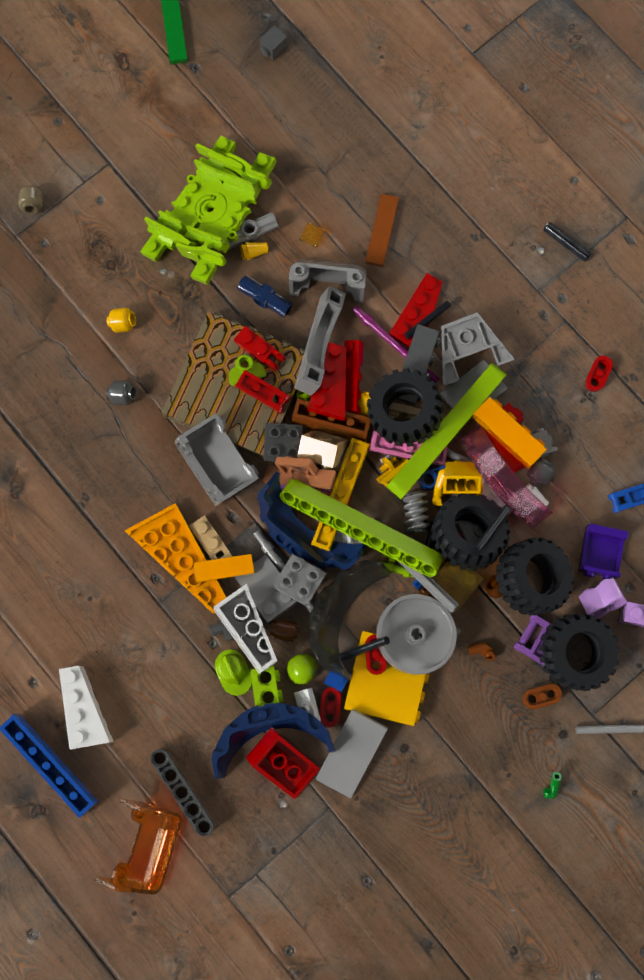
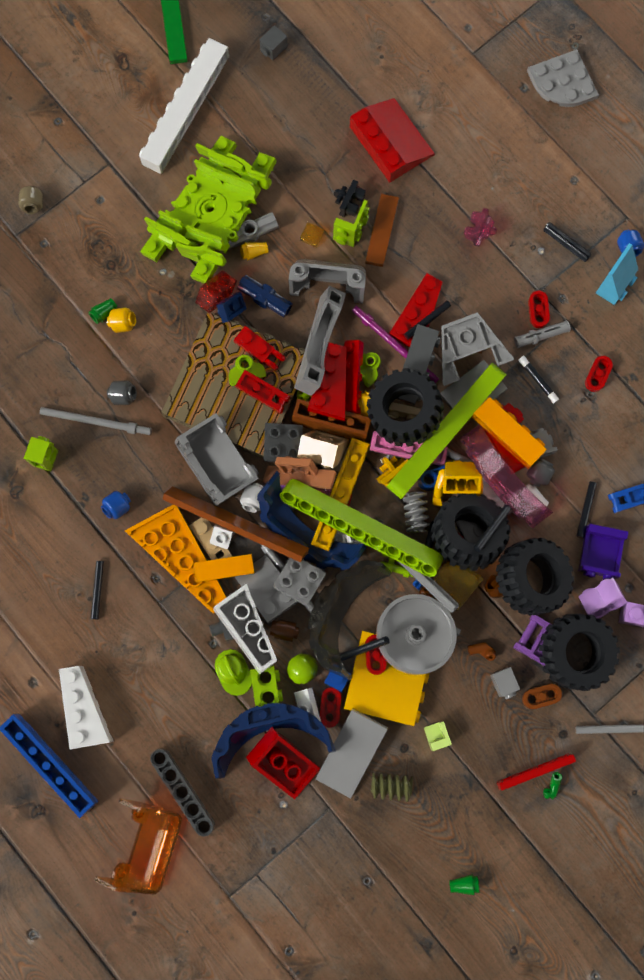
none -> lime brick [23,436,58,472]
none -> light grey bar [40,407,152,435]
none -> green cone [88,298,117,324]
none -> black bar [91,561,104,620]
none -> blue head [101,491,131,519]
none -> white brick [139,38,229,174]
none -> dark orange tile [163,486,309,562]
none -> clear red brick [195,270,237,313]
none -> white bracket [210,524,235,549]
none -> dark blue plate [217,292,247,323]
none -> white head [240,483,263,513]
none -> black hips [333,179,366,217]
none -> lime bracket [333,199,370,247]
none -> red slope [350,98,435,183]
none -> lime plate [360,352,381,387]
none -> olive piece [371,772,413,802]
none -> yellowish green panel [424,721,452,751]
none -> green cone [449,874,480,895]
none -> clear pink hips [464,208,497,247]
none -> light grey brick [490,667,520,699]
none -> red tile [496,753,576,791]
none -> light grey pin [514,320,571,348]
none -> black bar [518,356,559,404]
none -> light grey plate [527,49,599,107]
none -> red plate [528,291,550,328]
none -> black bar [576,481,597,538]
none -> medium azure slope [596,243,638,305]
none -> blue head [617,230,644,257]

